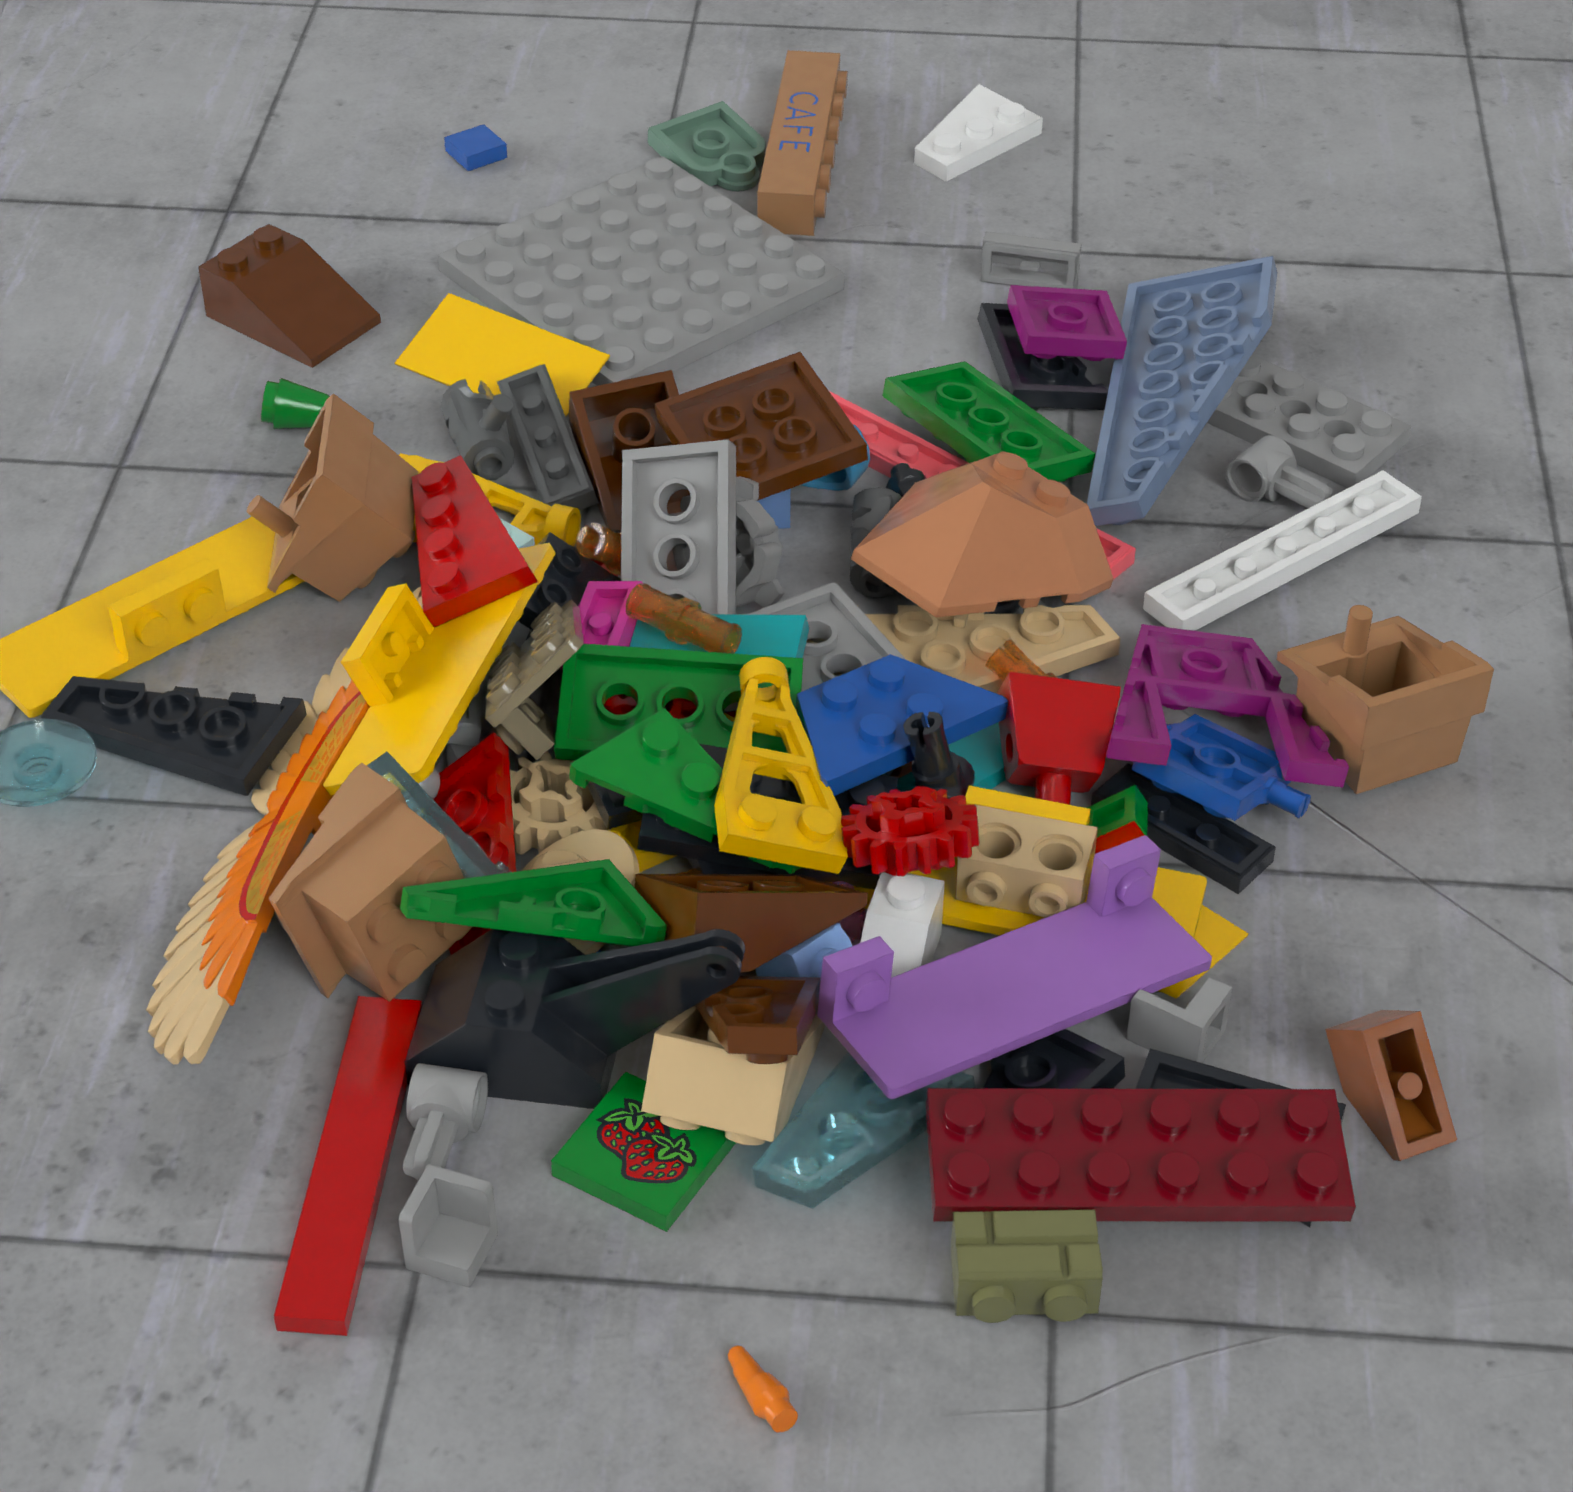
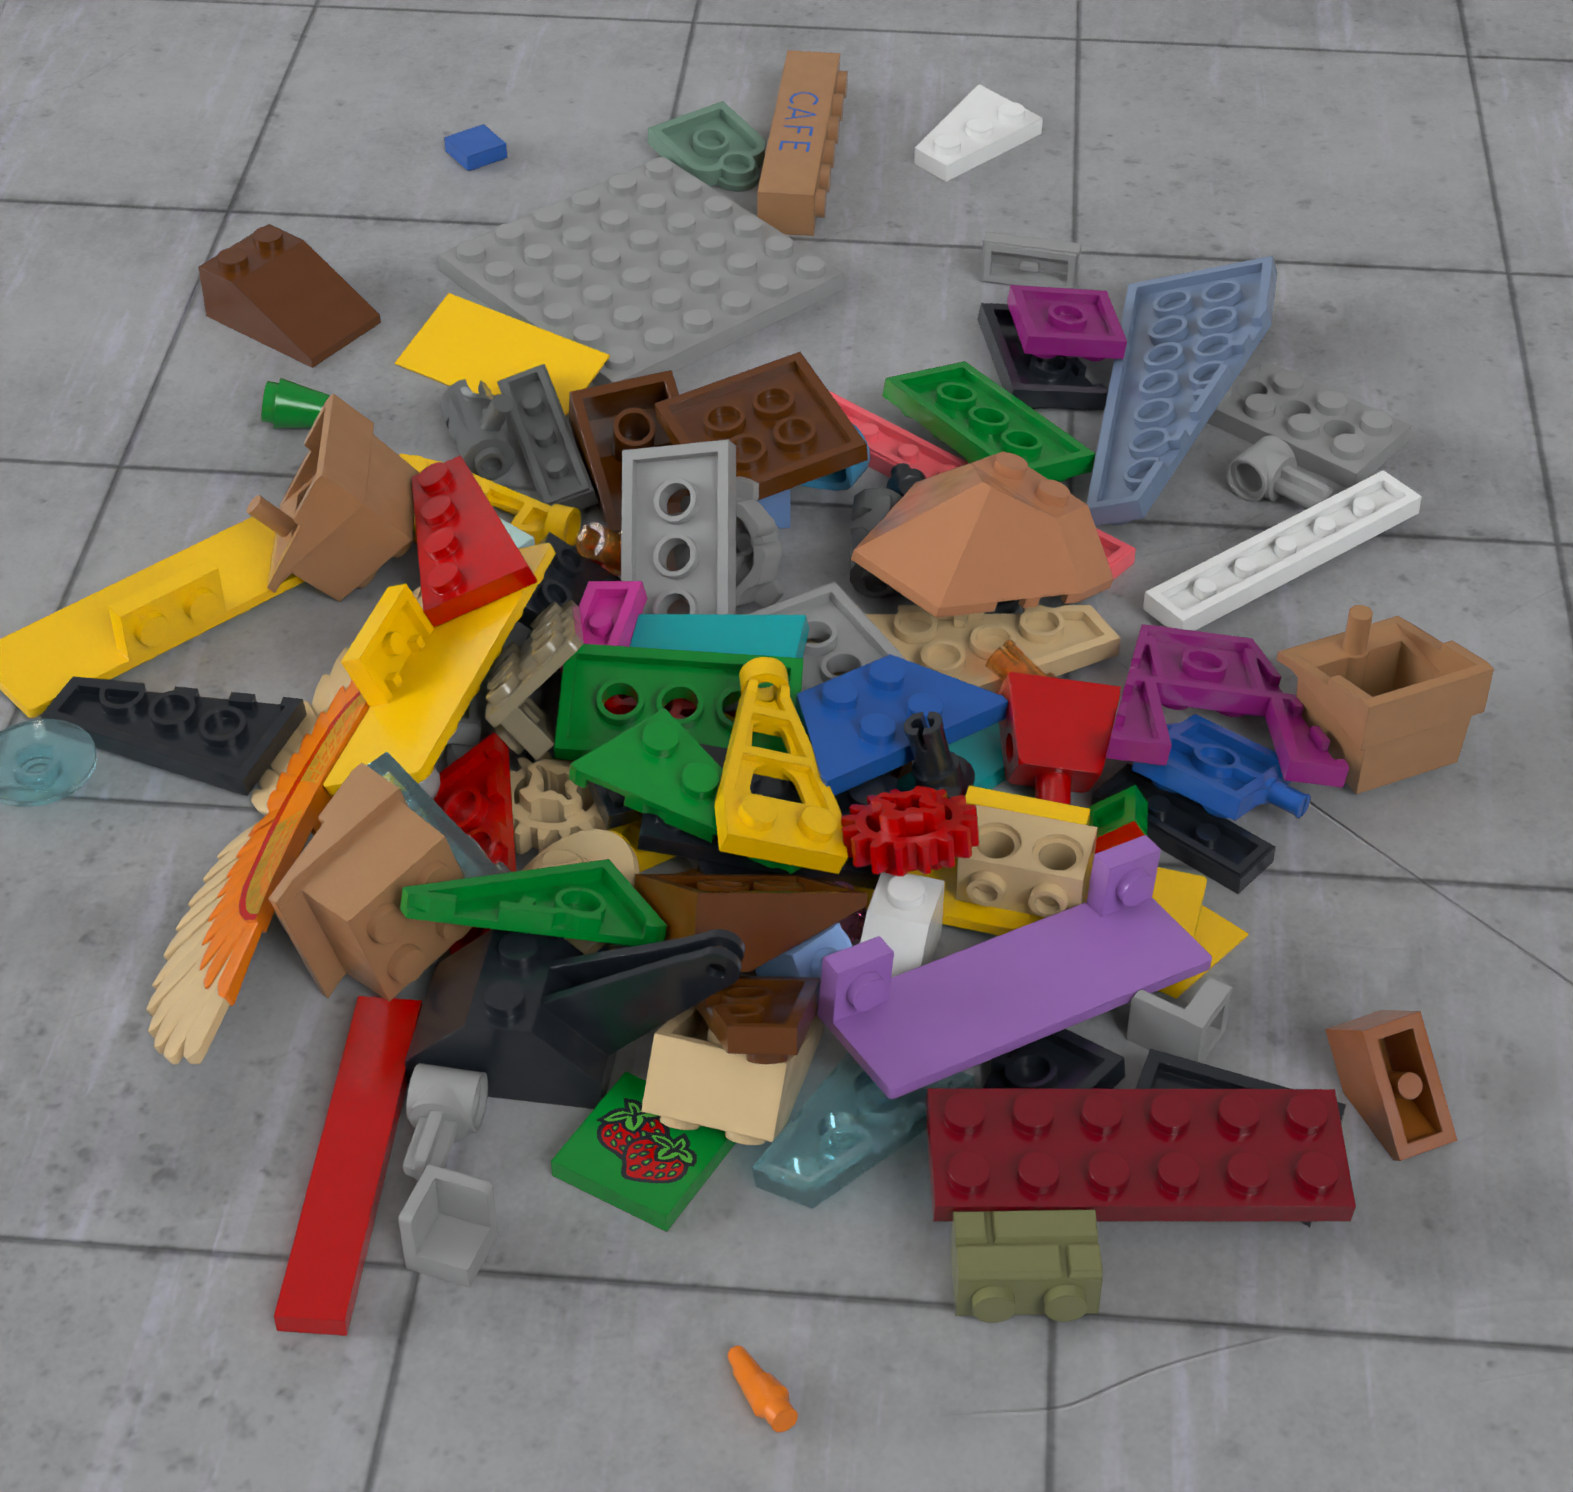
clear orange pin [626,583,742,654] -> none

